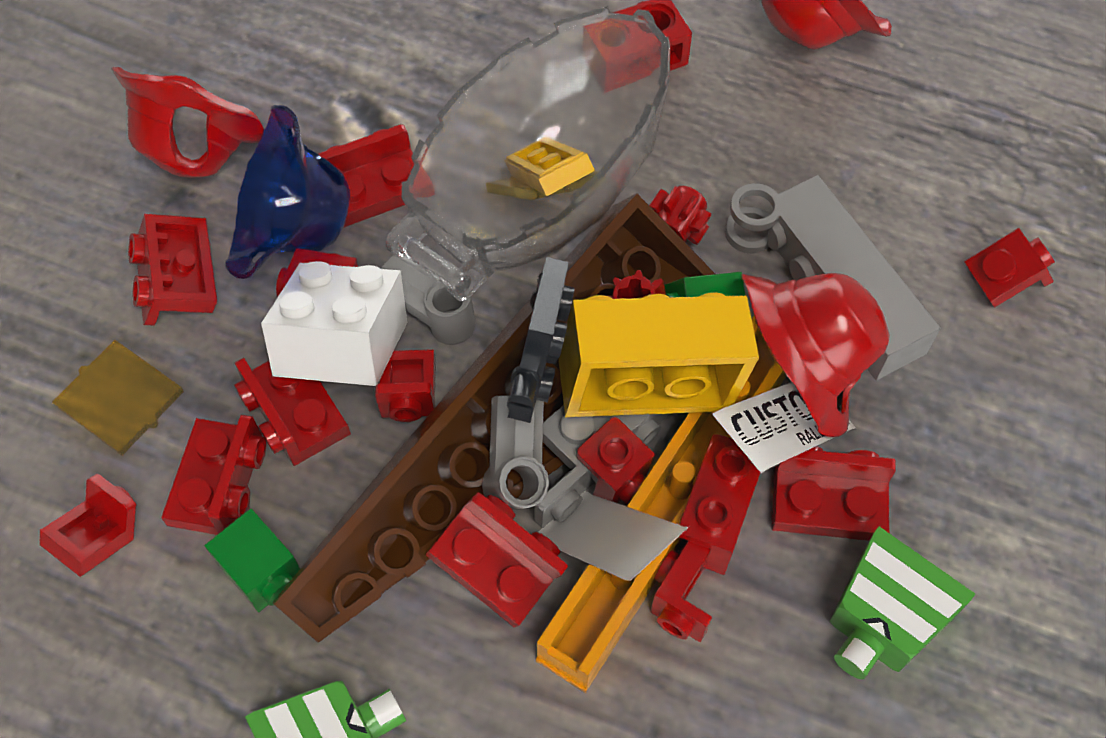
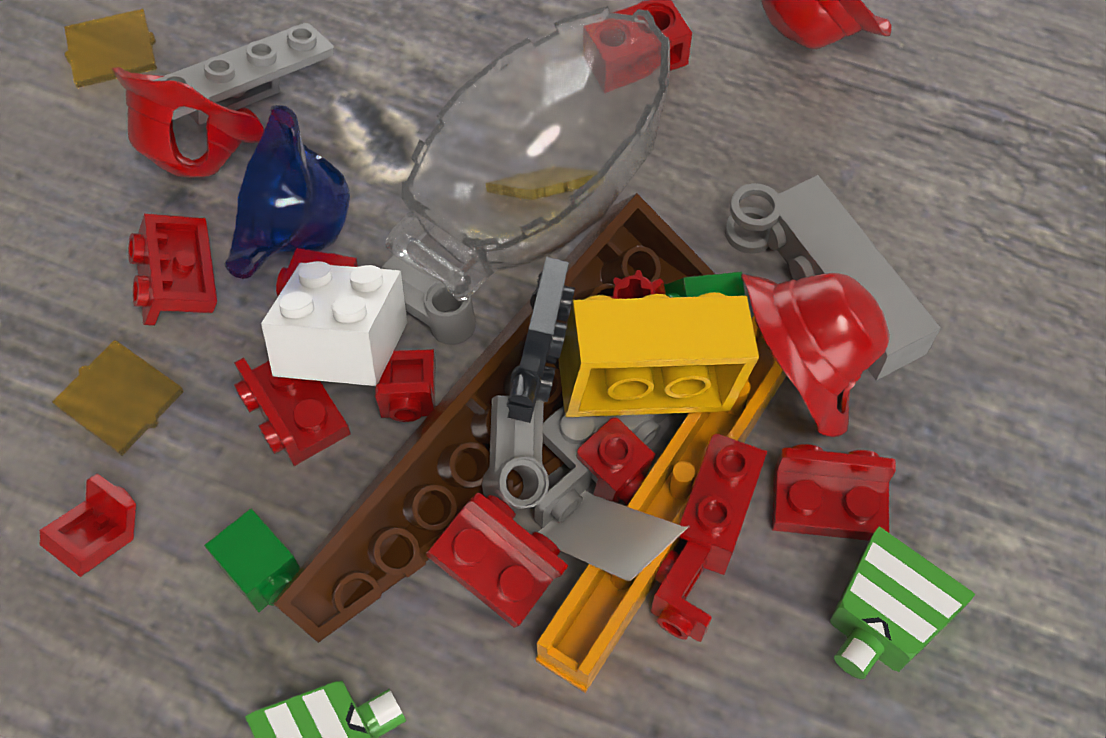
red bracket [161,415,266,535] -> none
red bracket [312,124,430,229] -> none
yellow tile [504,137,595,196] -> none
red gear [649,186,712,245] -> none
white sticker [712,382,856,473] -> none
red bracket [964,228,1055,308] -> none
none -> clear yellow piece [64,9,157,88]
none -> light grey bracket [153,23,334,125]

